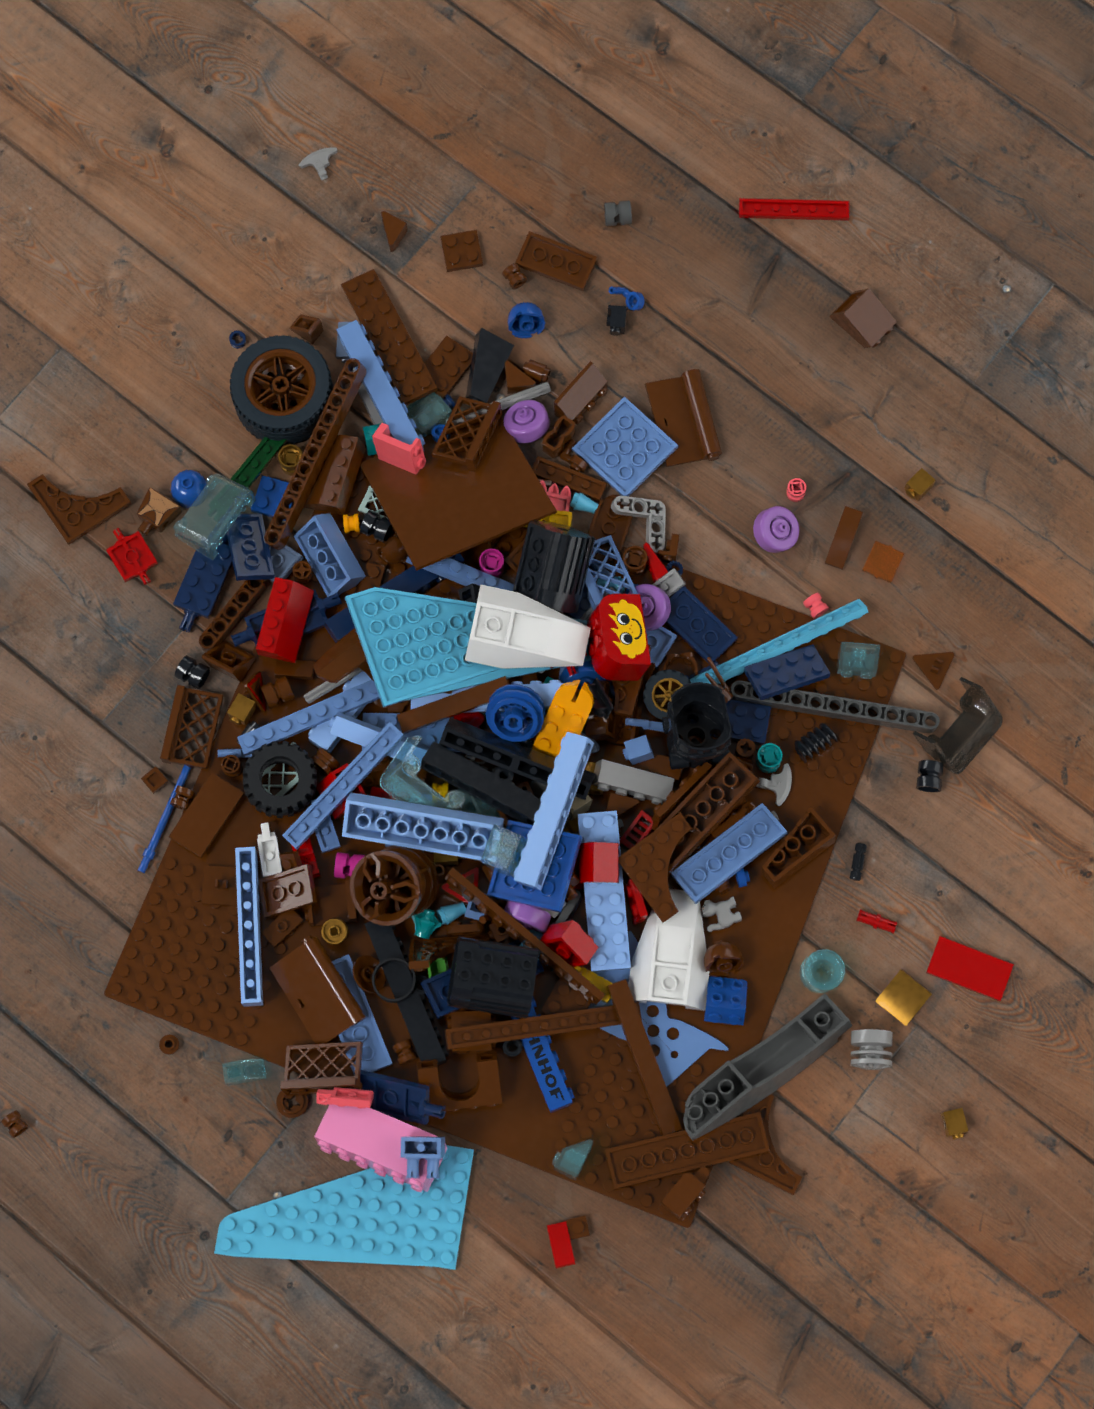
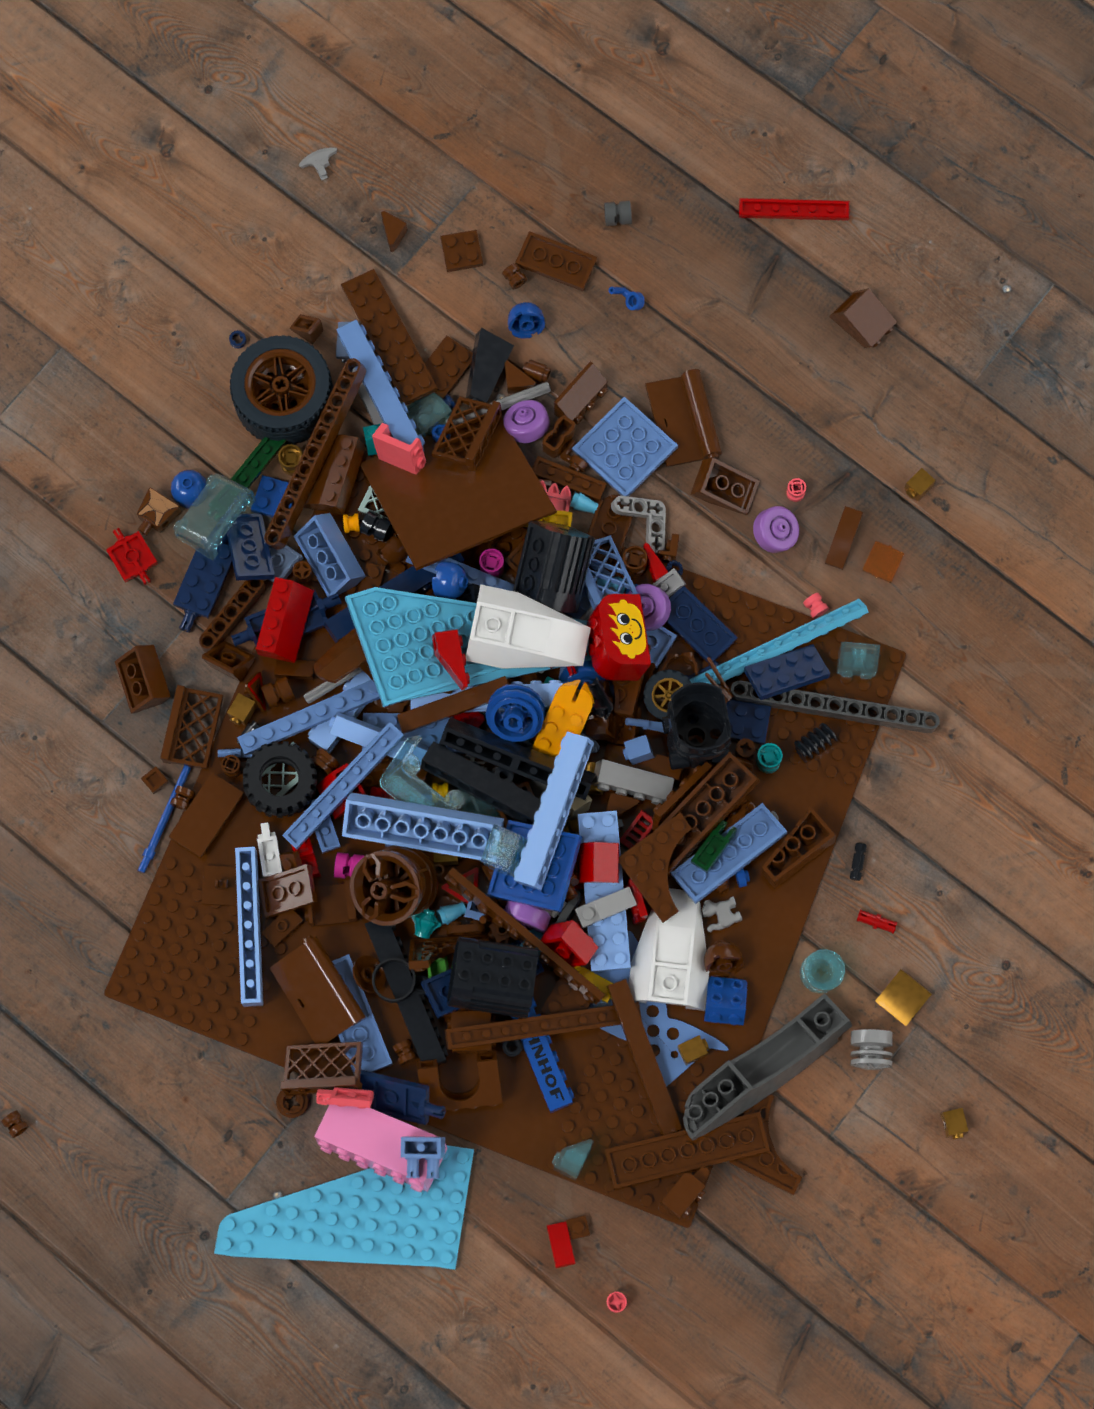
reddish brown plate [27,474,132,545] -> none
reddish brown plate [159,1035,179,1055] -> none
black wheel [175,655,210,689] -> none
clear light blue slope [222,1059,267,1086] -> none
pearl gold wheel [321,918,348,944] -> none
black brick [606,305,627,336] -> none
light grey piece [756,763,792,806] -> none
reddish brown piece [912,652,955,690] -> none
clear smoke windscreen [913,677,1003,774] -> none
black wheel [916,760,944,793] -> none
red tile [926,936,1014,1002] -> none
none -> reddish brown slope [114,645,171,714]
none -> blue cylinder [432,561,468,599]
none -> red slope [432,629,470,691]
none -> light grey slope [575,887,637,929]
none -> coral wheel [607,1292,627,1313]
none -> pearl gold brick [677,1035,709,1065]
none -> reddish brown slope [691,458,759,515]
none -> dark green hinge [691,820,737,873]

